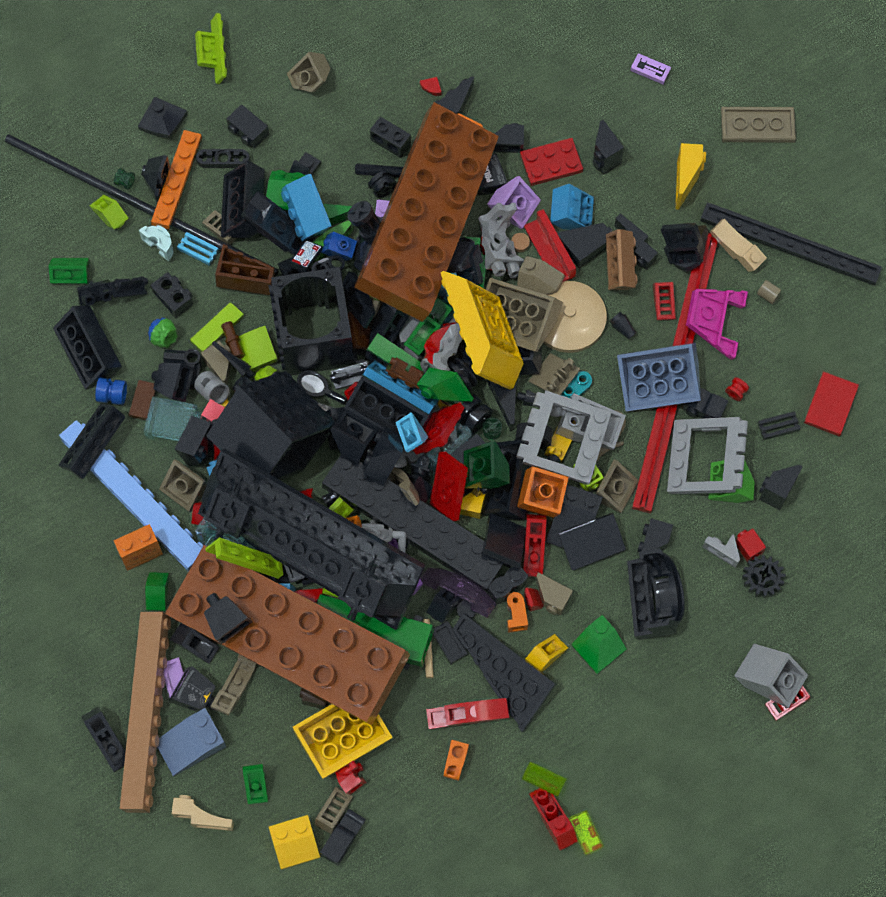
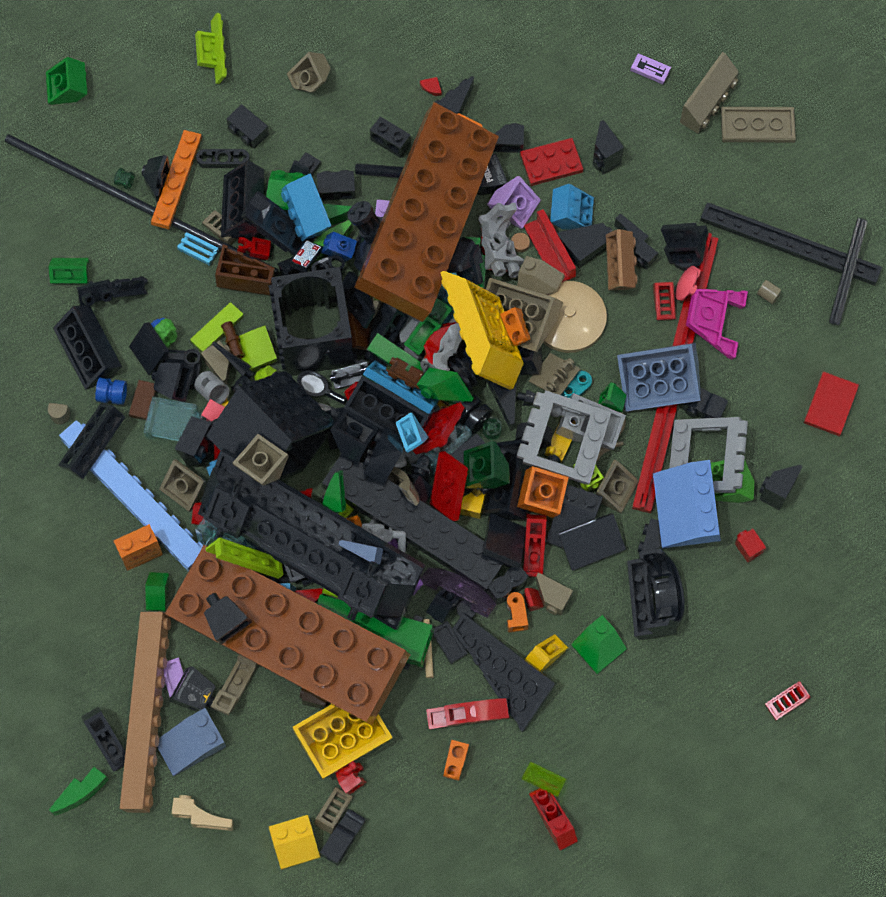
lime slope [90,195,128,229] -> none
black plate [138,97,188,138] -> none
light aqua cylinder [139,225,174,262] -> none
black brick [150,272,193,318] -> none
black slope [170,623,219,664] -> none
green slope [243,764,268,804] -> none
black wheel [368,170,397,198] -> none
clear neon green tile [568,810,604,856] -> none
black cone [609,312,637,340] -> none
yellow slope [675,143,706,210] -> none
light grey slope [703,534,740,568] -> none
tan slope [710,219,767,272] -> none
red wheel [725,377,749,401] -> none
light grey slope [734,644,808,708] -> none
black gear [742,555,786,598] -> none
black tile [758,411,801,440] -> none
none -> green slope [46,57,88,105]
none -> dark tan brick [48,403,71,424]
none -> green slope [49,767,109,816]
none -> black tile [129,322,169,375]
none -> dark tan slope [233,434,288,486]
none -> red plate [237,237,271,260]
none -> black brick [317,170,356,201]
none -> green slope [322,470,346,514]
none -> sand blue slope [339,540,383,564]
none -> orange leg [500,307,530,346]
none -> green slope [598,382,627,412]
none -> medium blue slope [653,460,721,548]
none -> coral dish [675,266,701,301]
none -> dark tan slope [680,52,739,133]
none -> black axle [829,218,868,325]

